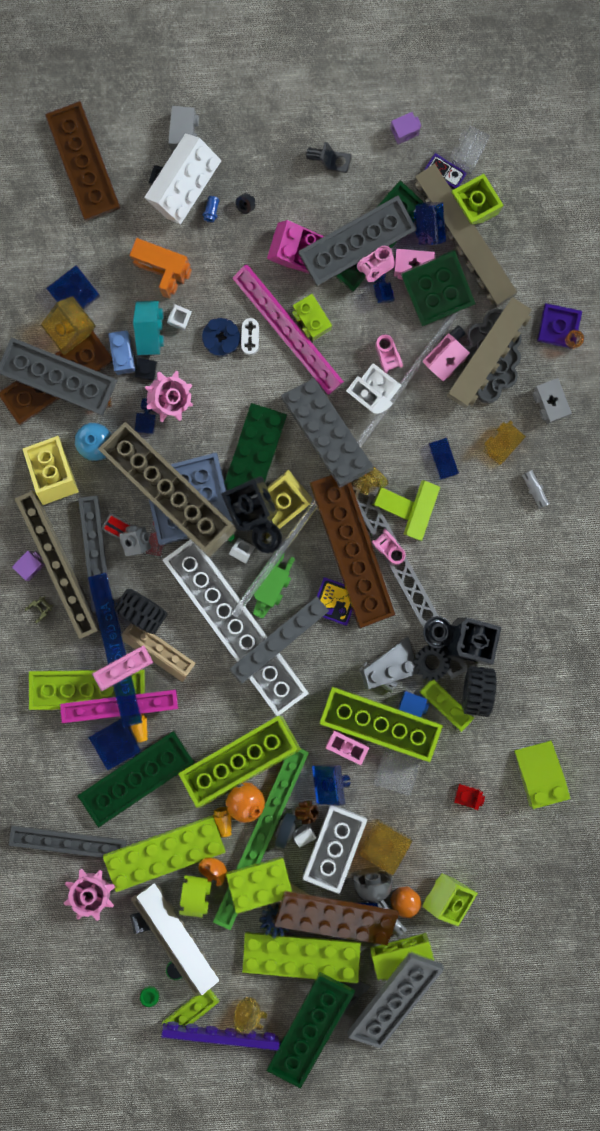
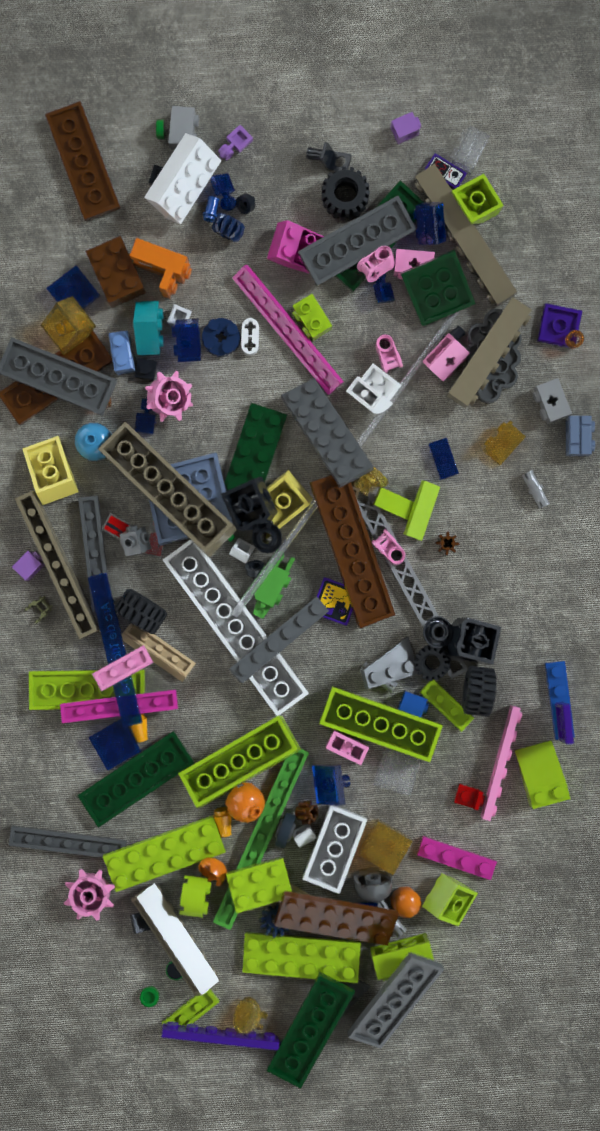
none -> reddish brown brick [86,236,146,308]
none -> green tile [156,120,165,140]
none -> clear blue brick [172,318,202,362]
none -> clear blue plate [210,173,236,211]
none -> dark blue gear [212,213,245,242]
none -> medium lavender plate [218,125,253,161]
none -> black tile [245,560,265,580]
none -> black tyre [321,167,370,221]
none -> dark pink plate [417,836,497,880]
none -> reddish brown gear [435,532,460,556]
none -> bright pink plate [481,705,522,821]
none -> blue plate [545,661,575,740]
none -> dark purple tile [555,702,574,745]
none -> sand blue brick [566,416,595,456]

